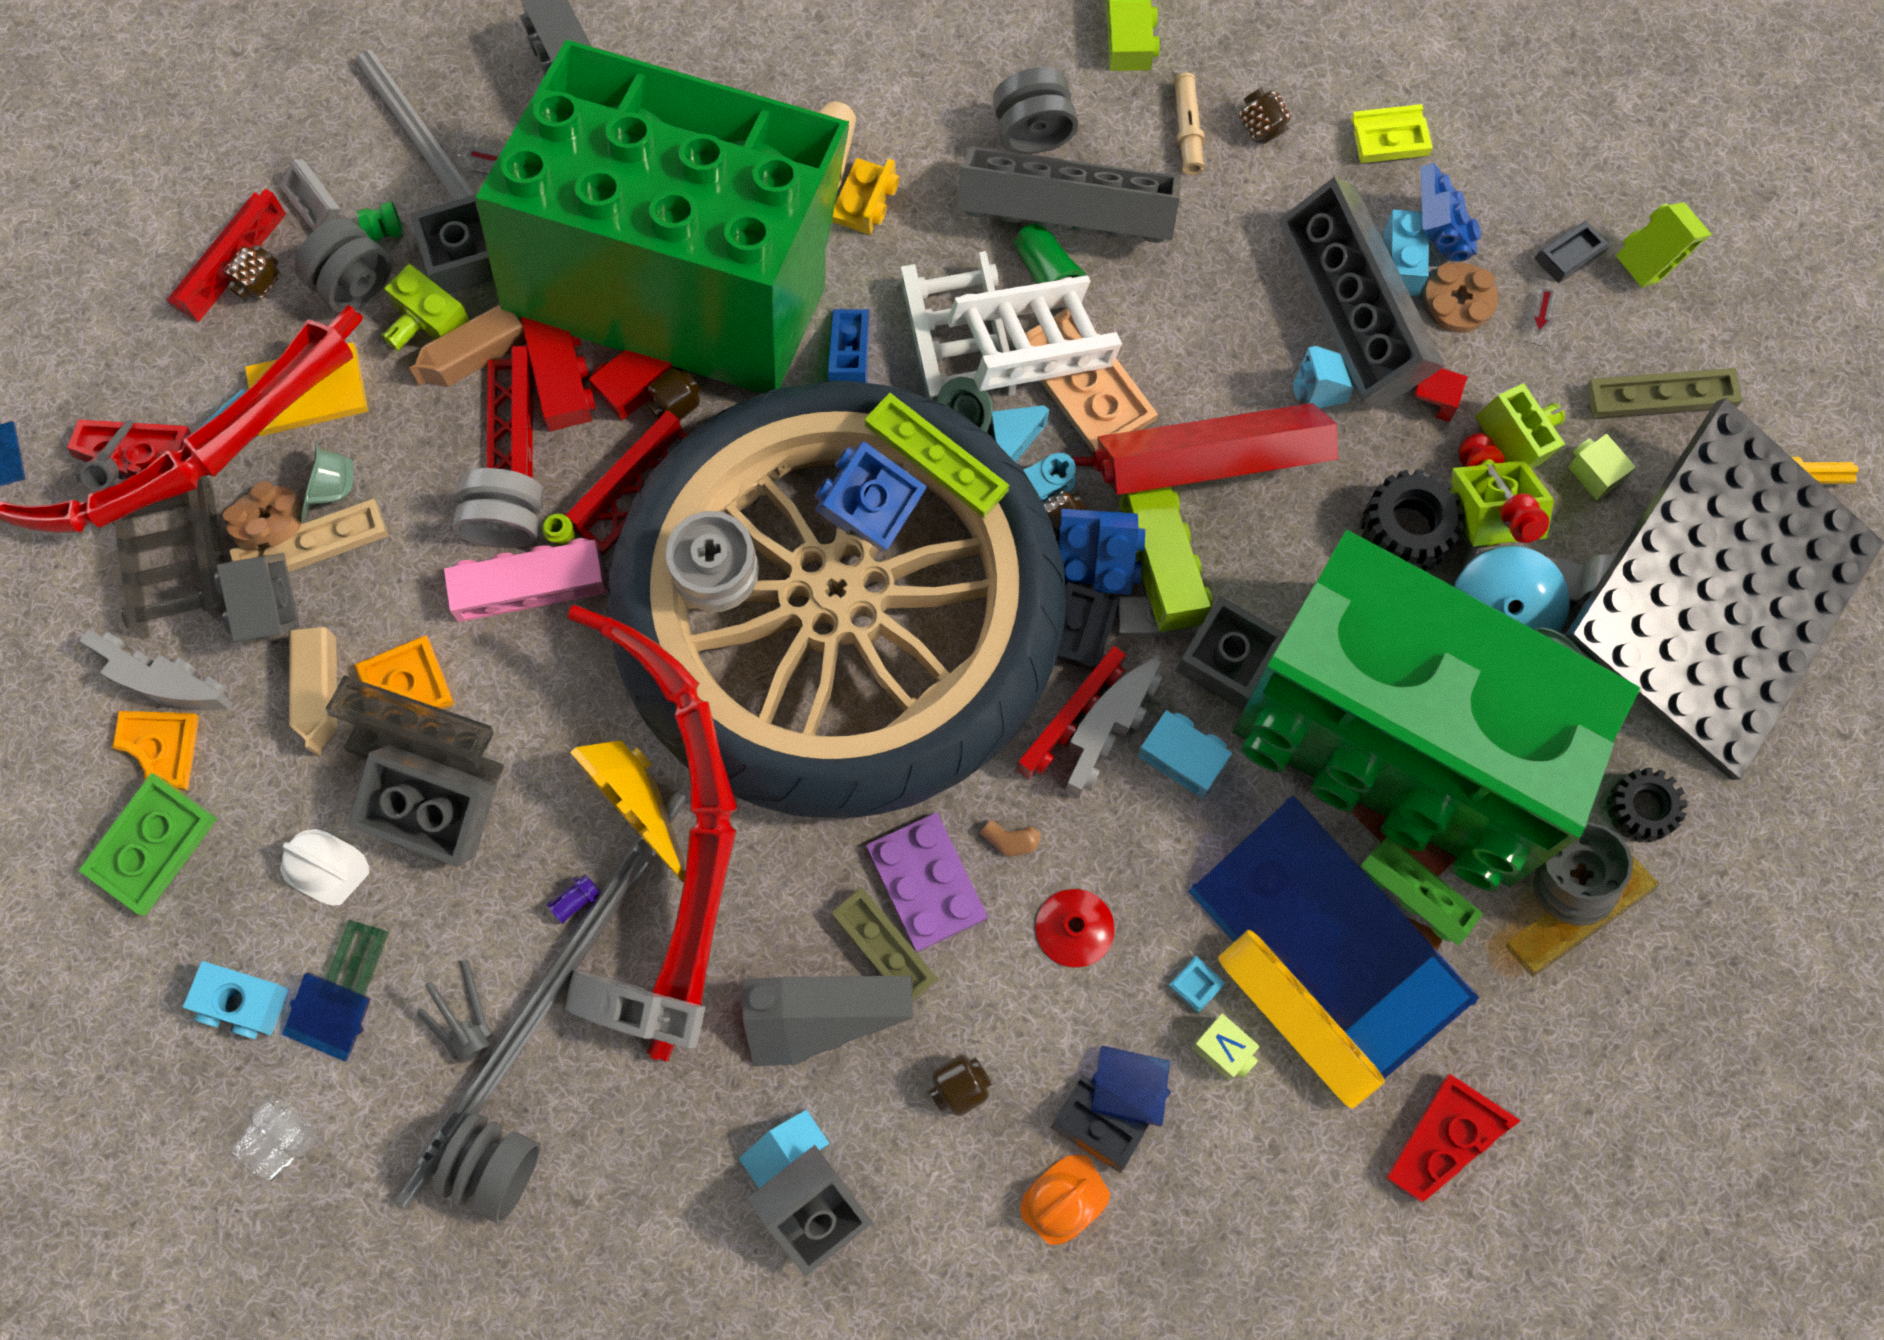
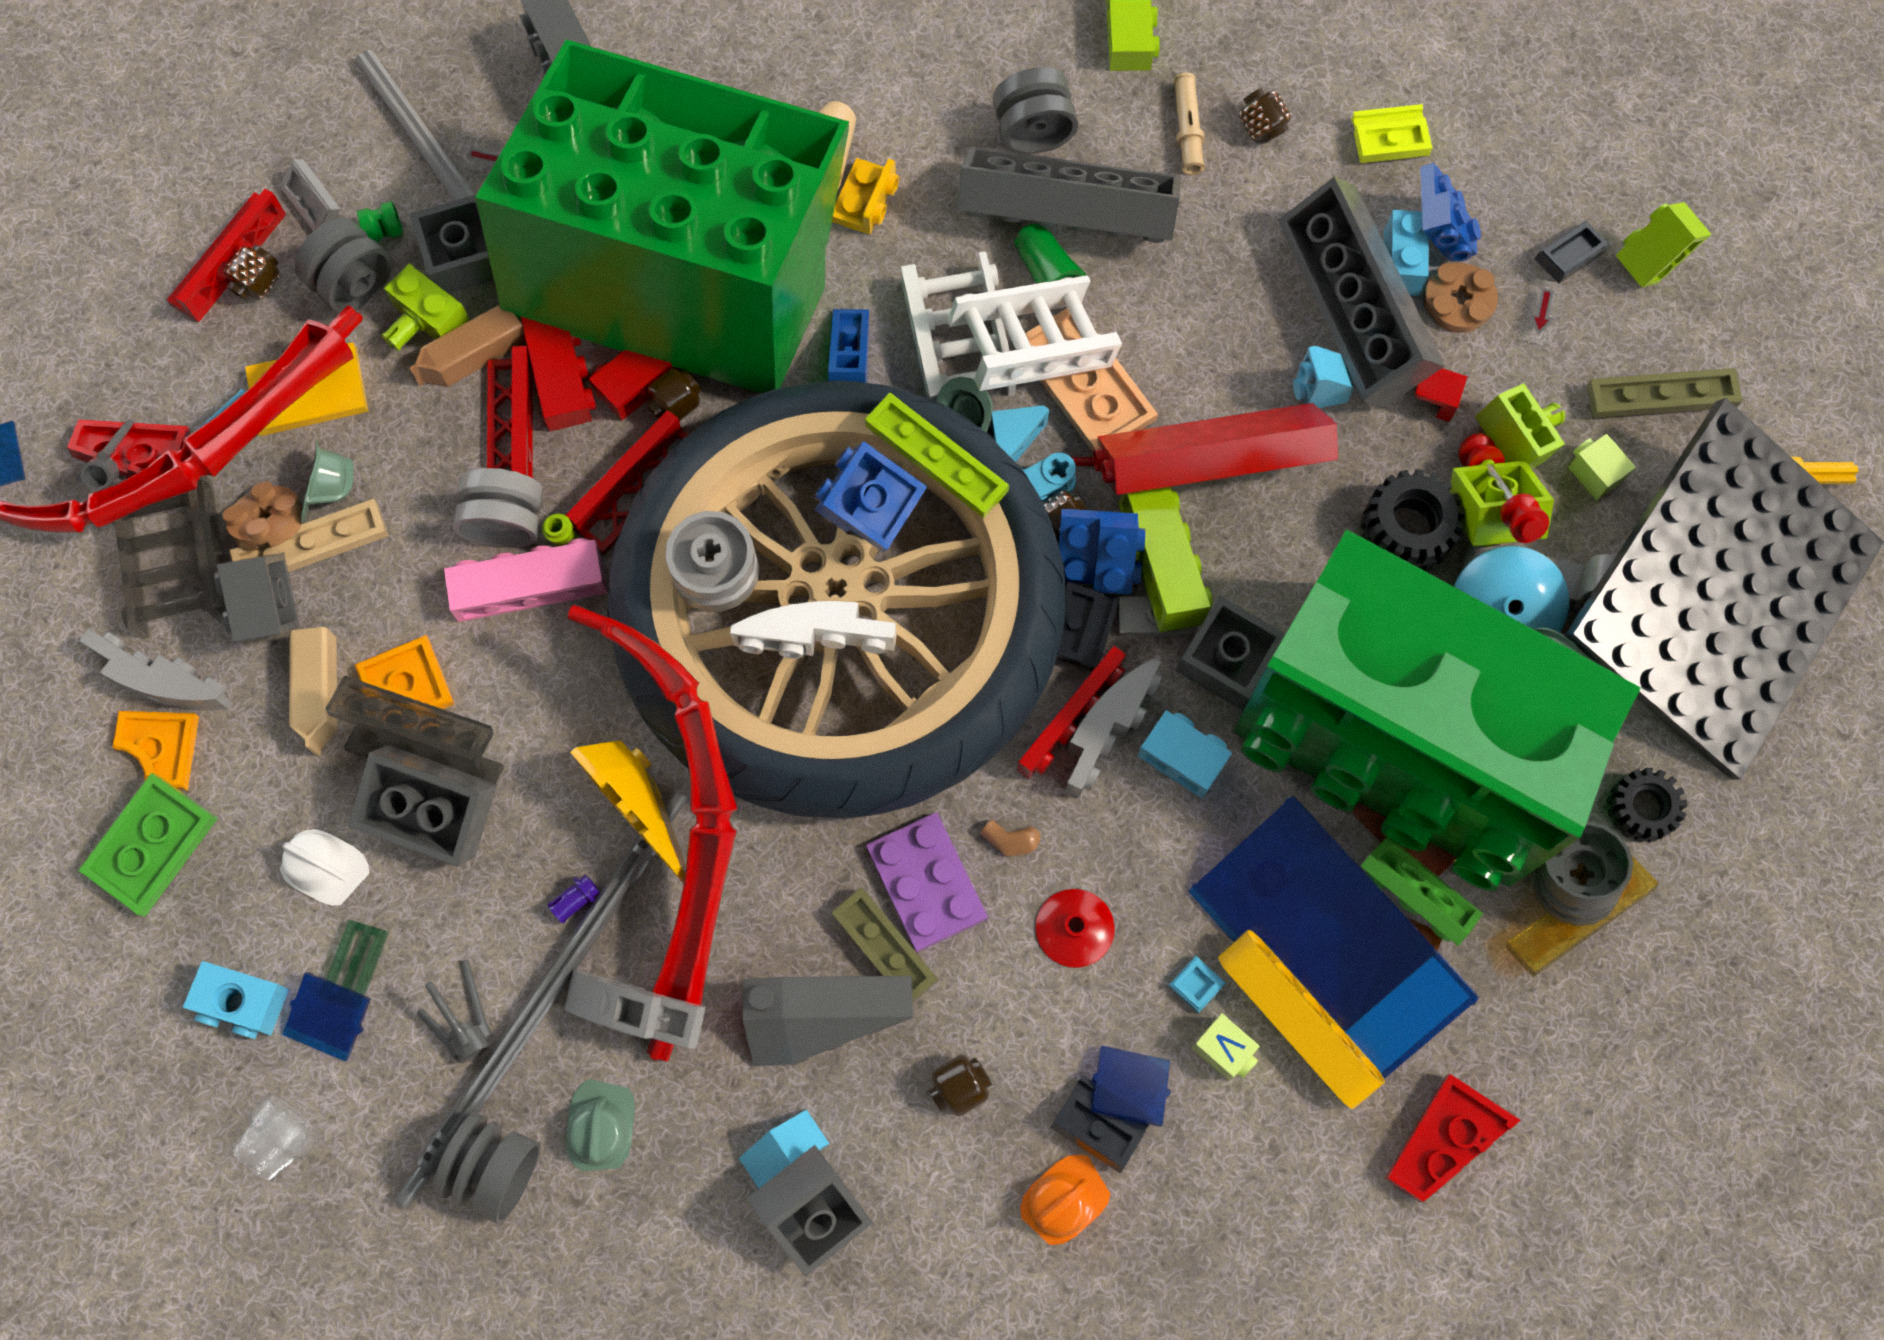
none -> sand green piece [566,1079,635,1171]
none -> white slope [730,601,897,659]

